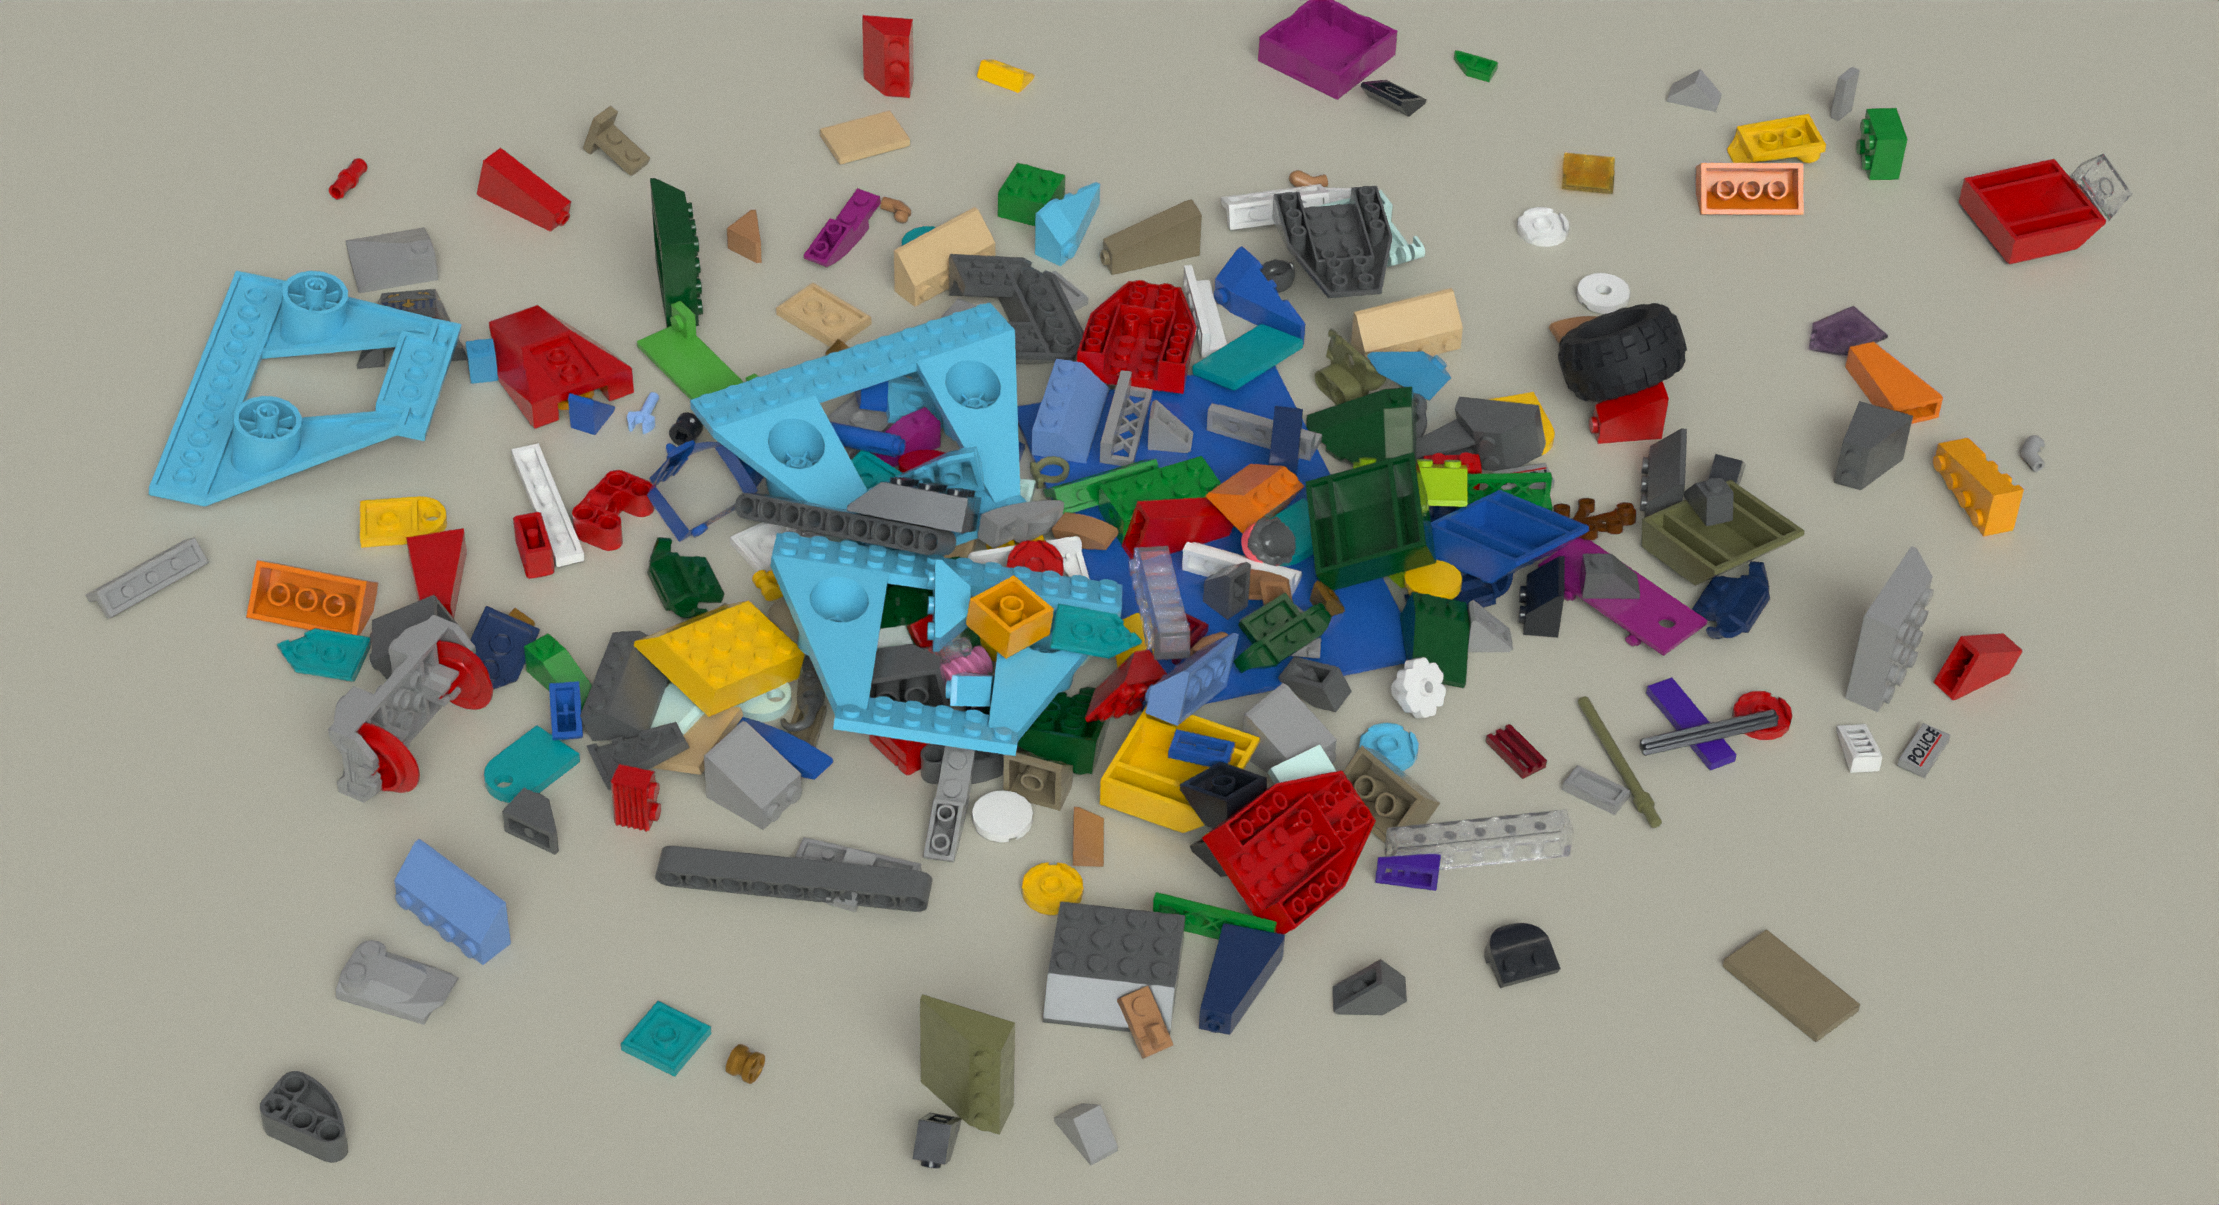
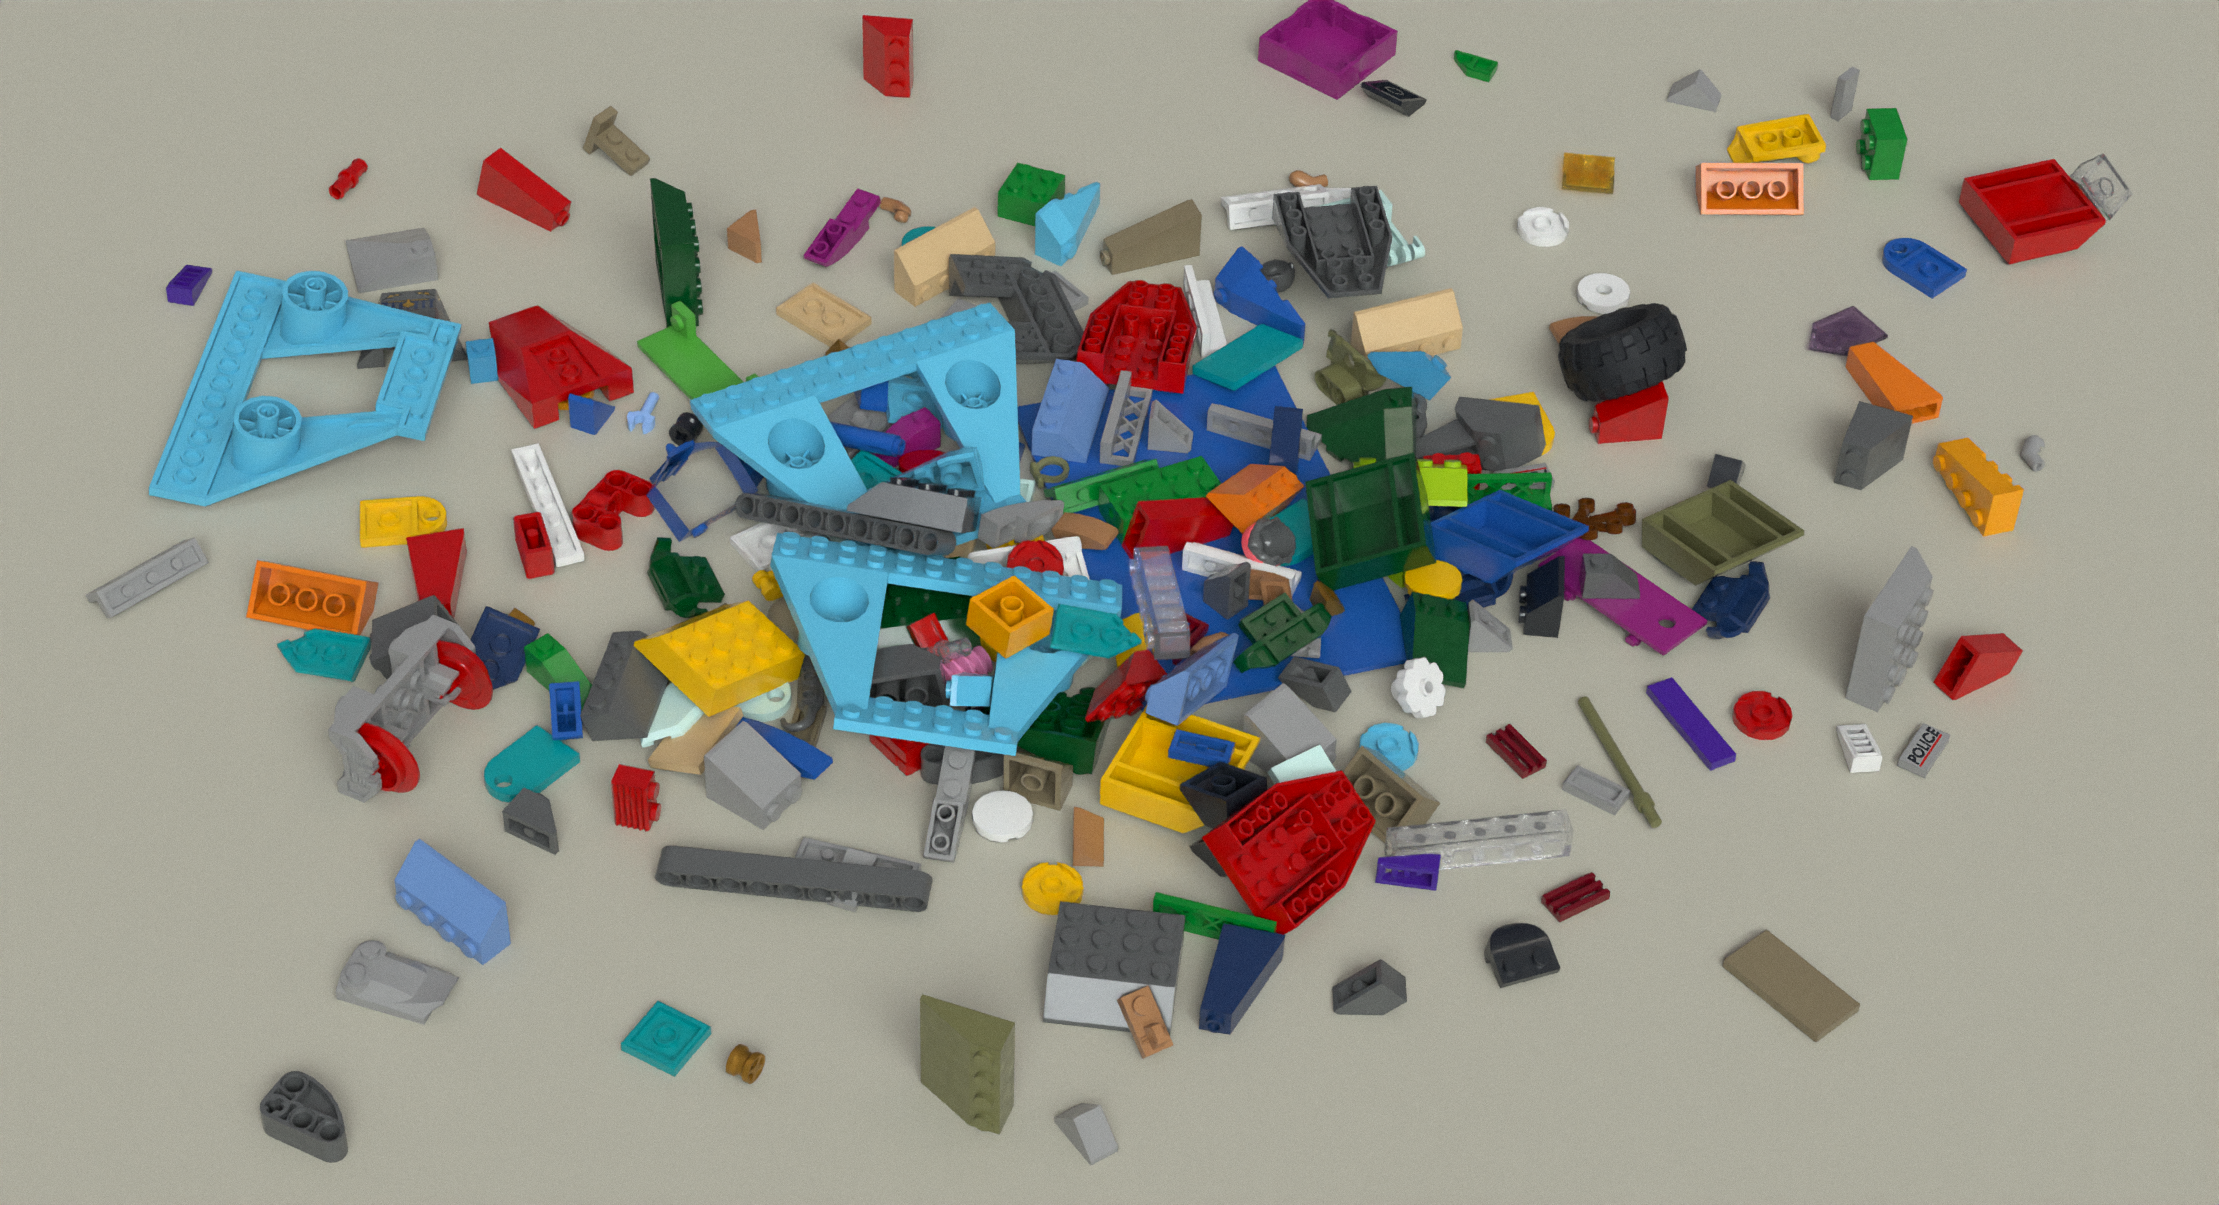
dark grey wing [587,722,690,790] -> none
tan tile [820,110,910,165] -> none
black slope [913,1112,962,1168] -> none
medium azure slope [927,559,971,652] -> none
yellow slope [977,59,1035,93] -> none
black axle [1639,709,1779,756] -> none
dark grey slope [1640,428,1687,518] -> none
dark grey slope [1684,477,1733,526] -> none
none -> dark purple slope [166,265,212,306]
none -> dark red tile [1541,872,1610,923]
none -> blue tile [1882,238,1967,299]

